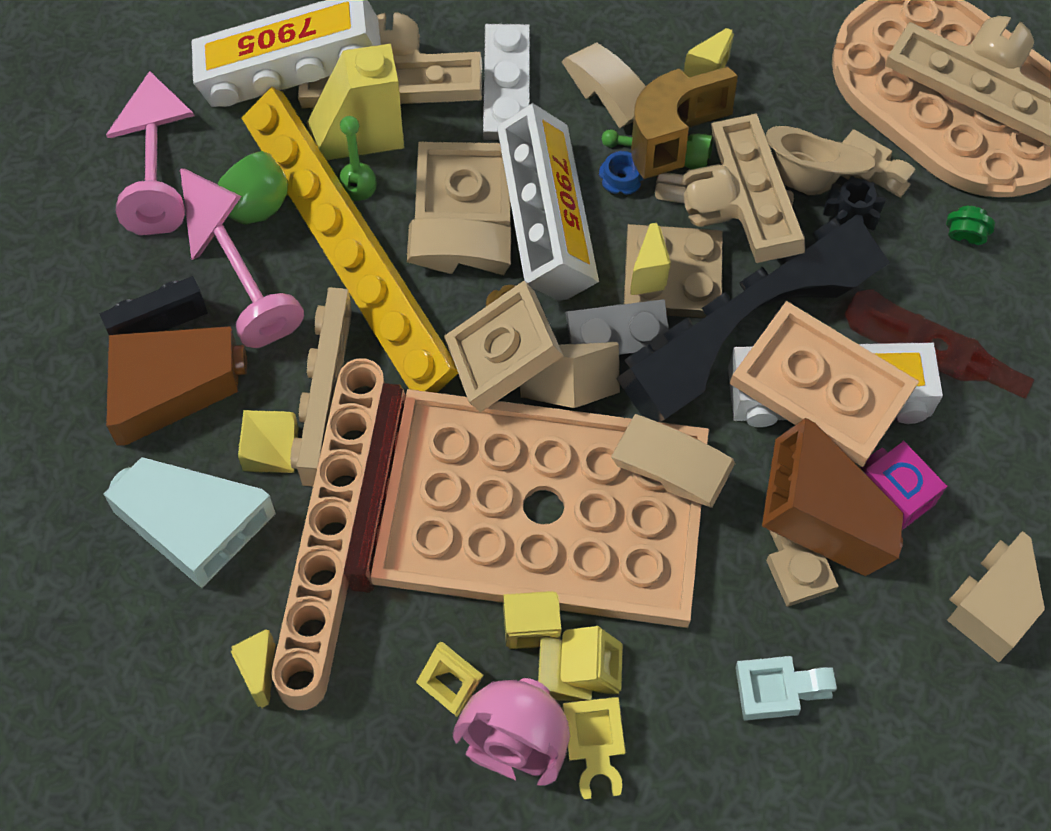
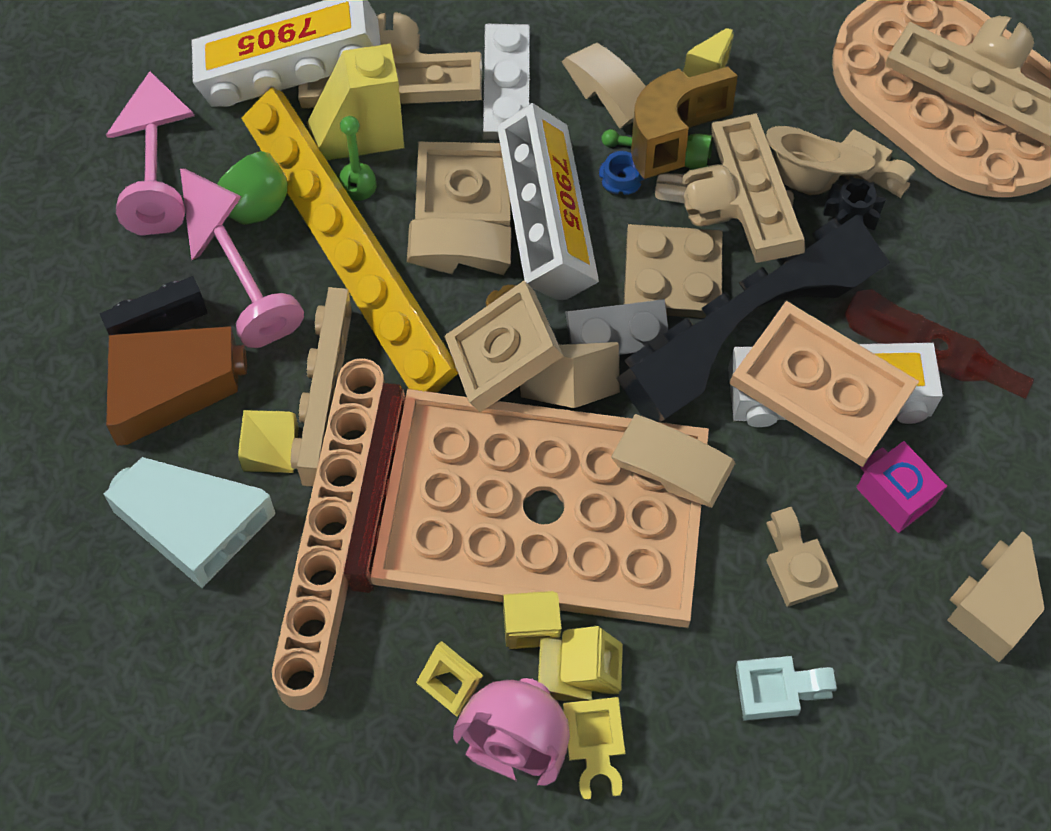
light yellow slope [230,629,275,708] -> none
light yellow slope [630,223,671,295] -> none
dark orange slope [762,418,903,576] -> none
green plate [946,206,995,245] -> none

